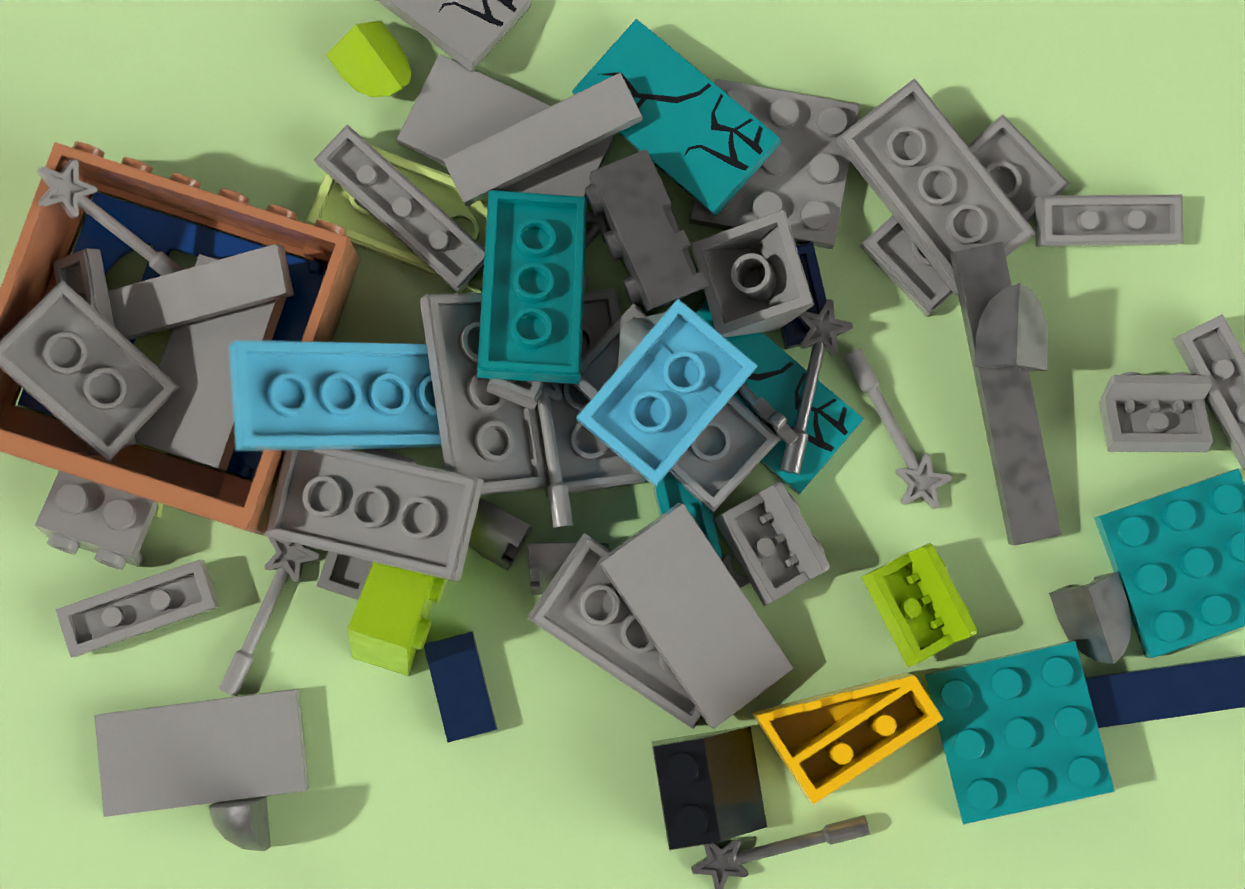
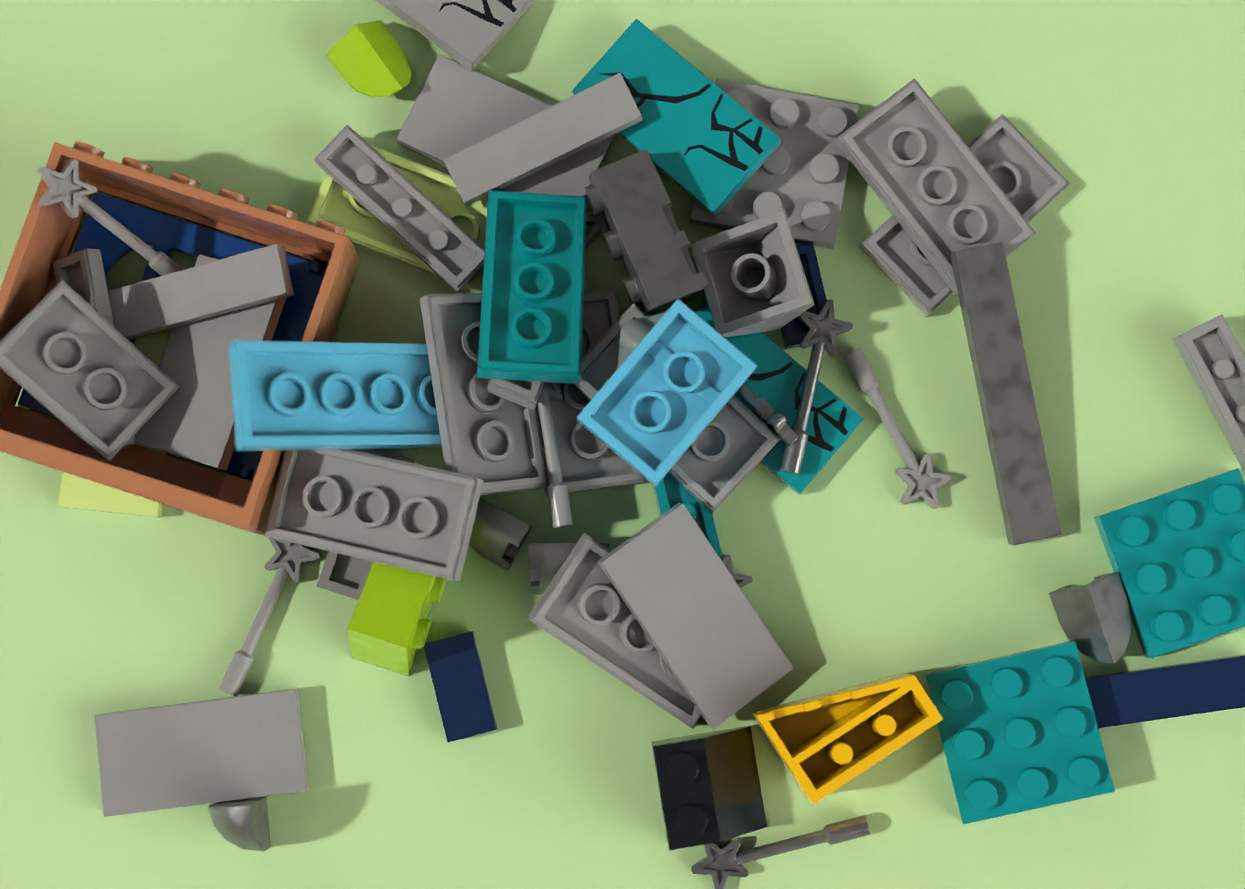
light grey bracket [35,470,158,570] -> none
light grey plate [56,559,220,657] -> none
light grey bracket [714,482,830,606] -> none
lime bracket [861,543,977,667] -> none
flat silver brick [974,283,1048,371] -> none
light grey tile [1035,194,1183,247] -> none
light grey bracket [1099,372,1213,452] -> none

